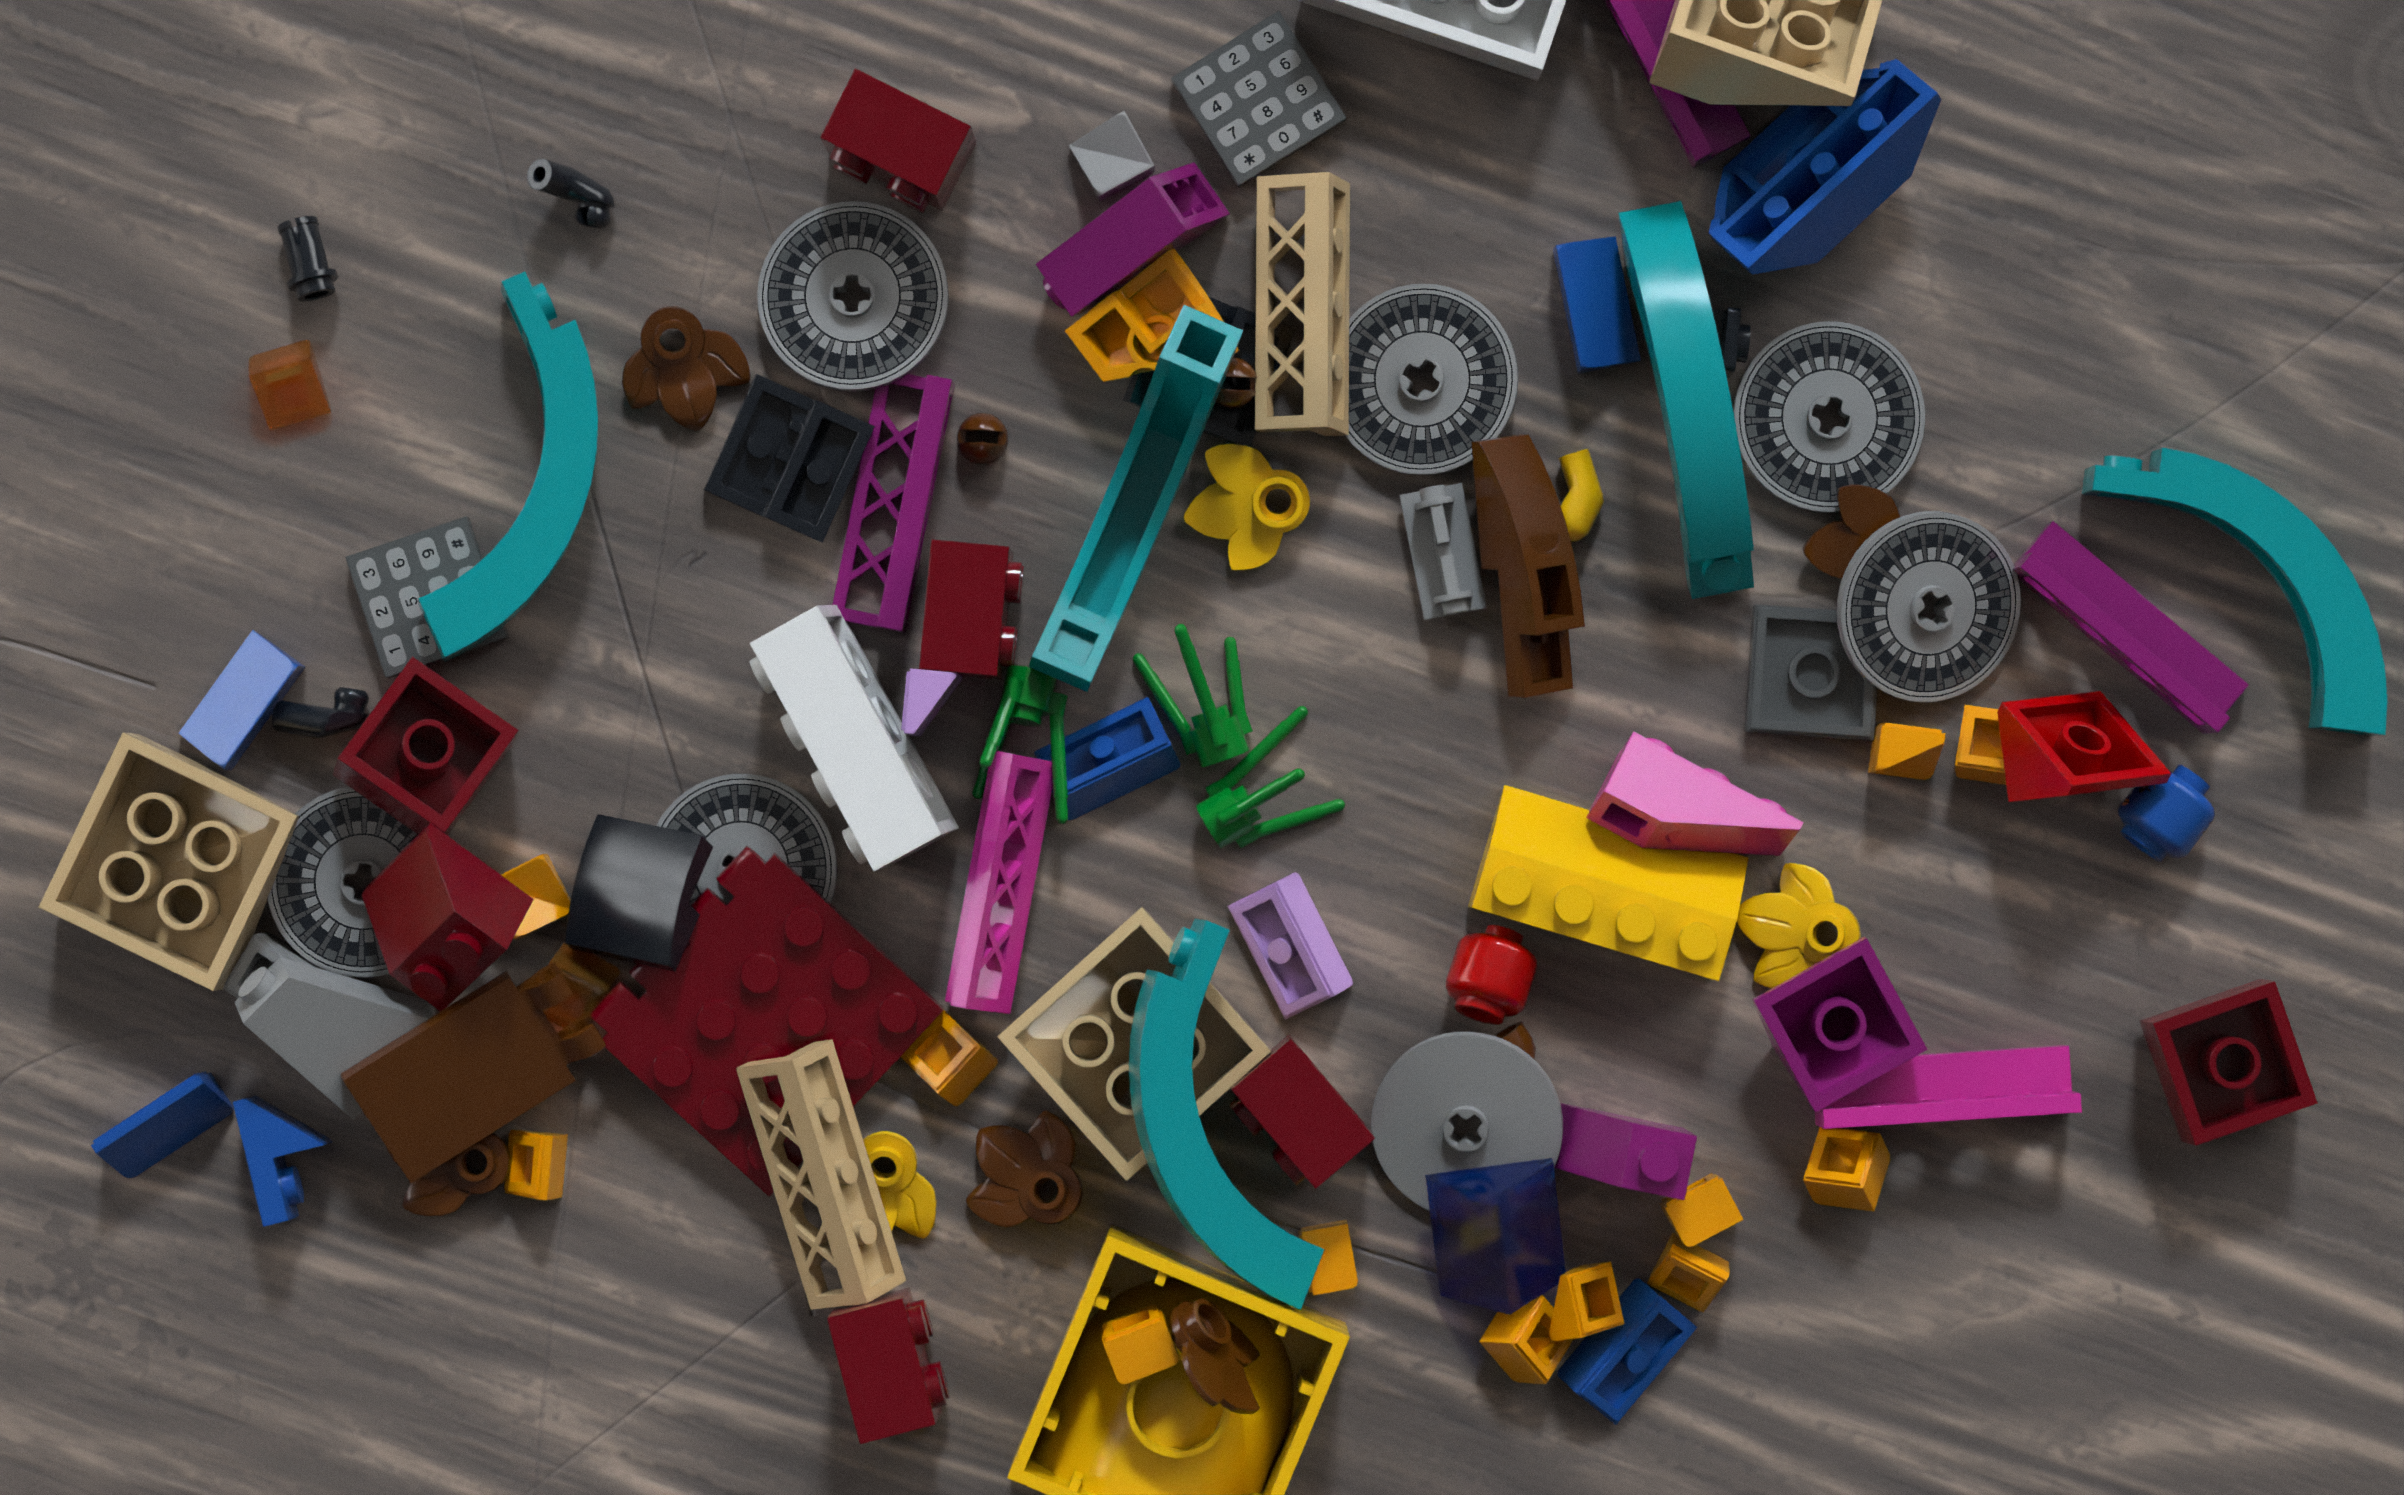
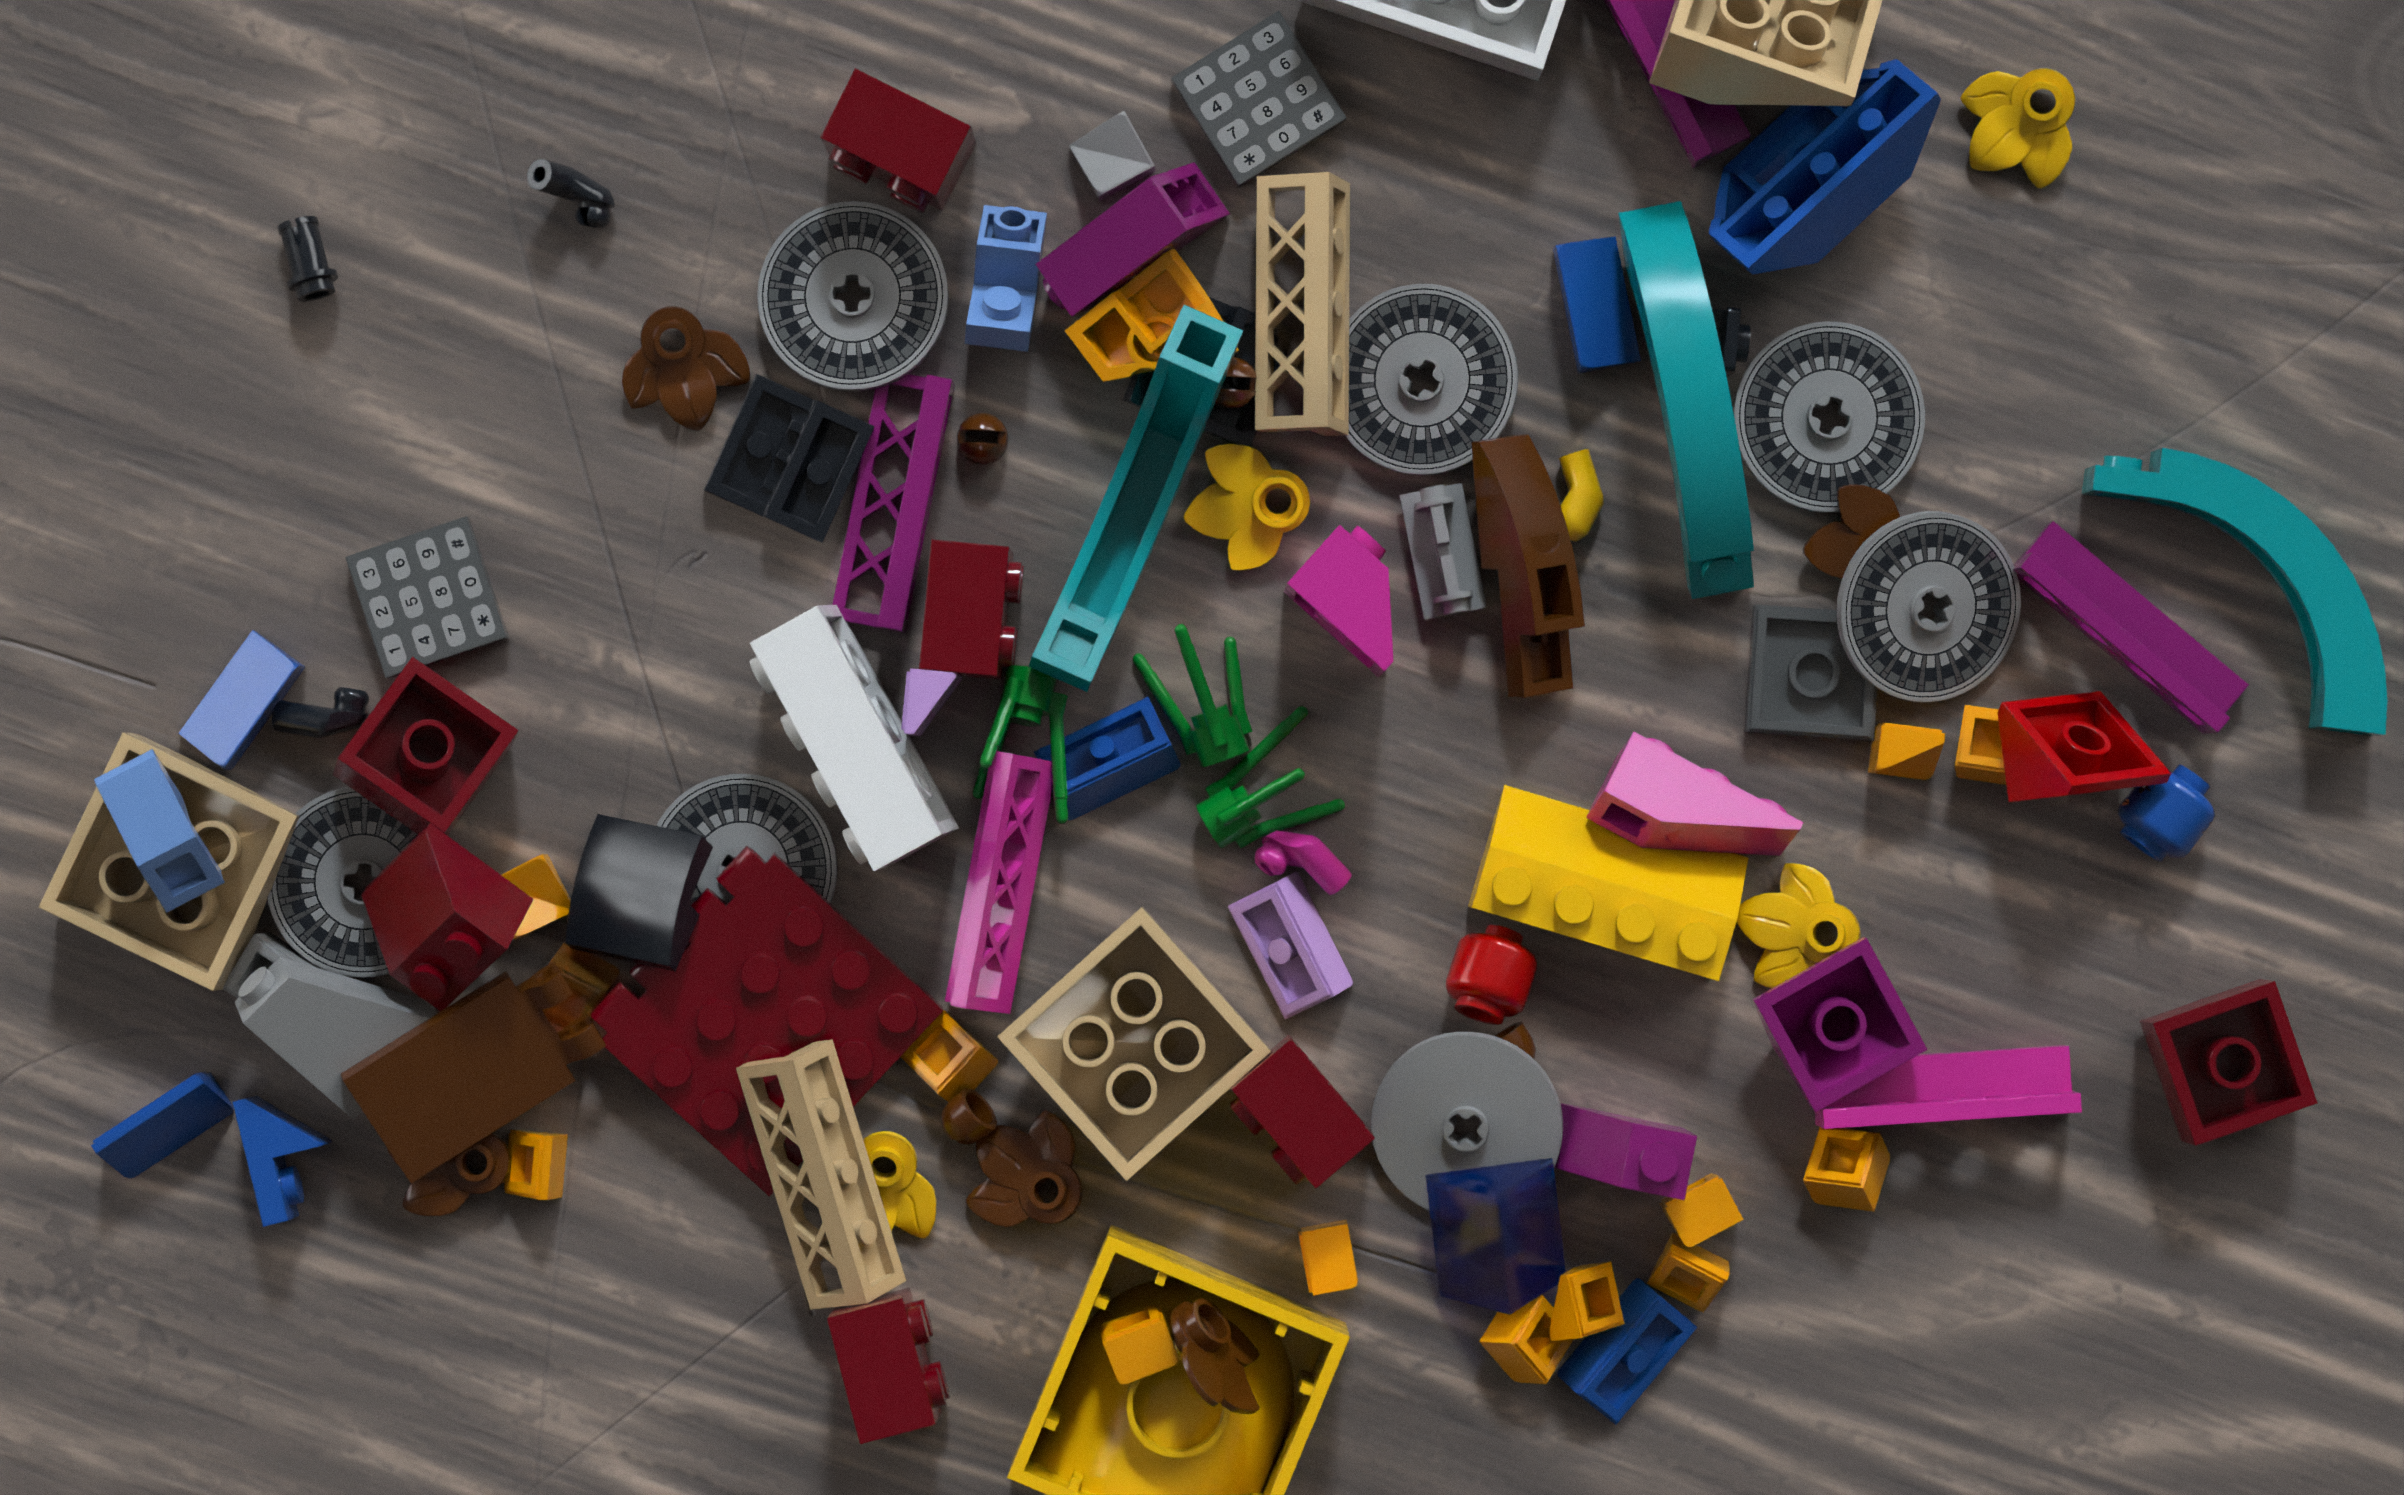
clear orange slope [249,340,331,431] -> none
teal arch [418,271,598,662] -> none
teal arch [1129,918,1324,1310] -> none
none -> medium blue slope [94,749,225,912]
none -> reddish brown hinge [941,1088,997,1145]
none -> medium blue slope [965,205,1047,352]
none -> dark pink arm [1254,830,1352,895]
none -> dark pink slope [1284,525,1394,677]
none -> yellow plate [1960,68,2075,189]

